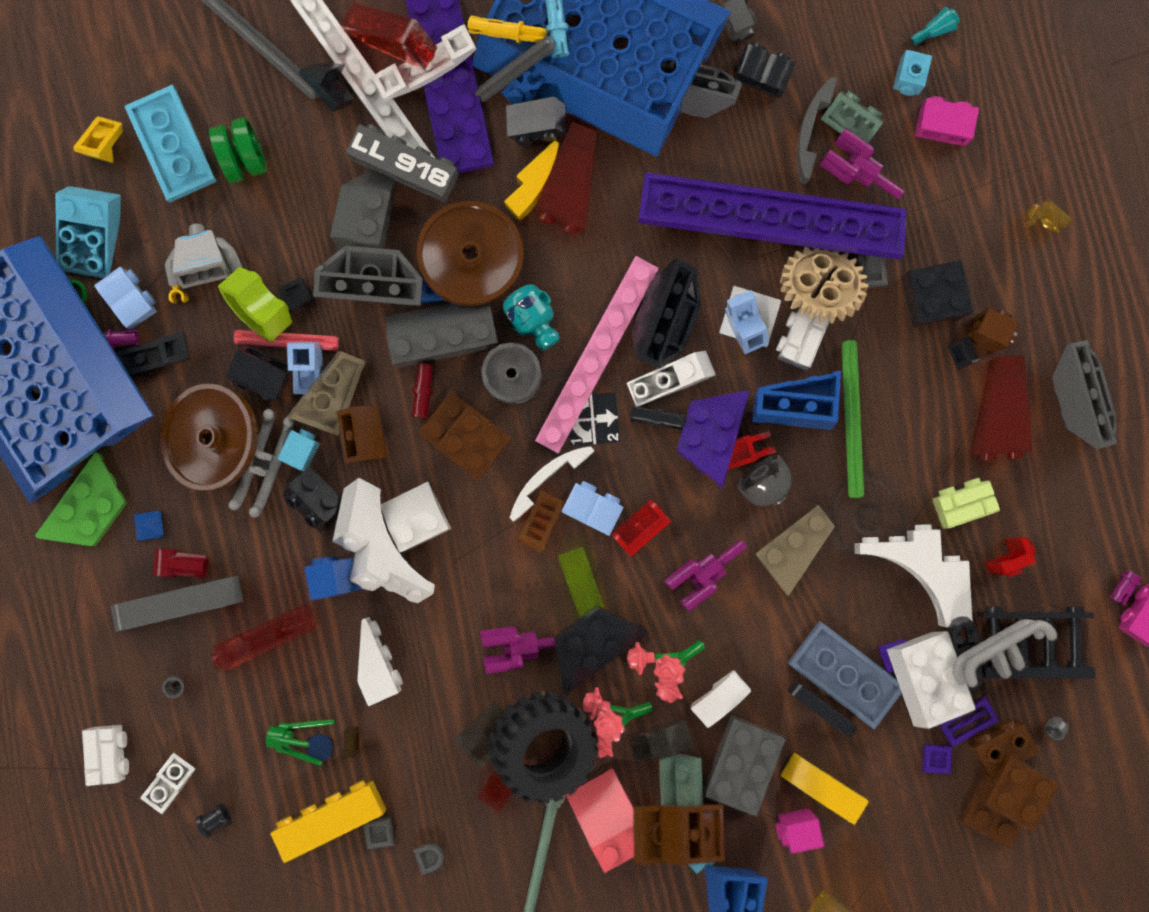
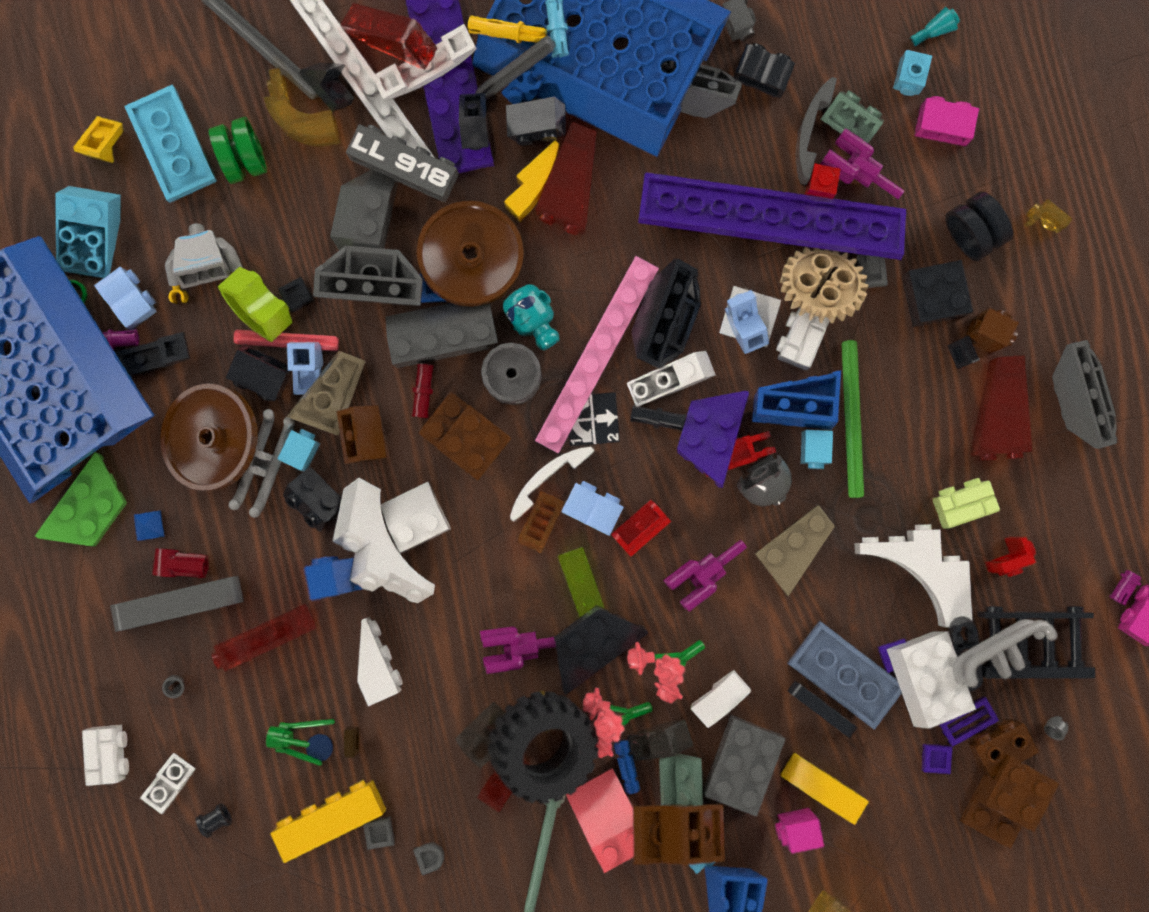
none -> clear yellow arch [264,68,341,146]
none -> black slope [459,93,489,150]
none -> blue axle [614,740,640,794]
none -> medium azure brick [801,430,833,469]
none -> red brick [805,164,841,199]
none -> black wheel [945,191,1013,262]

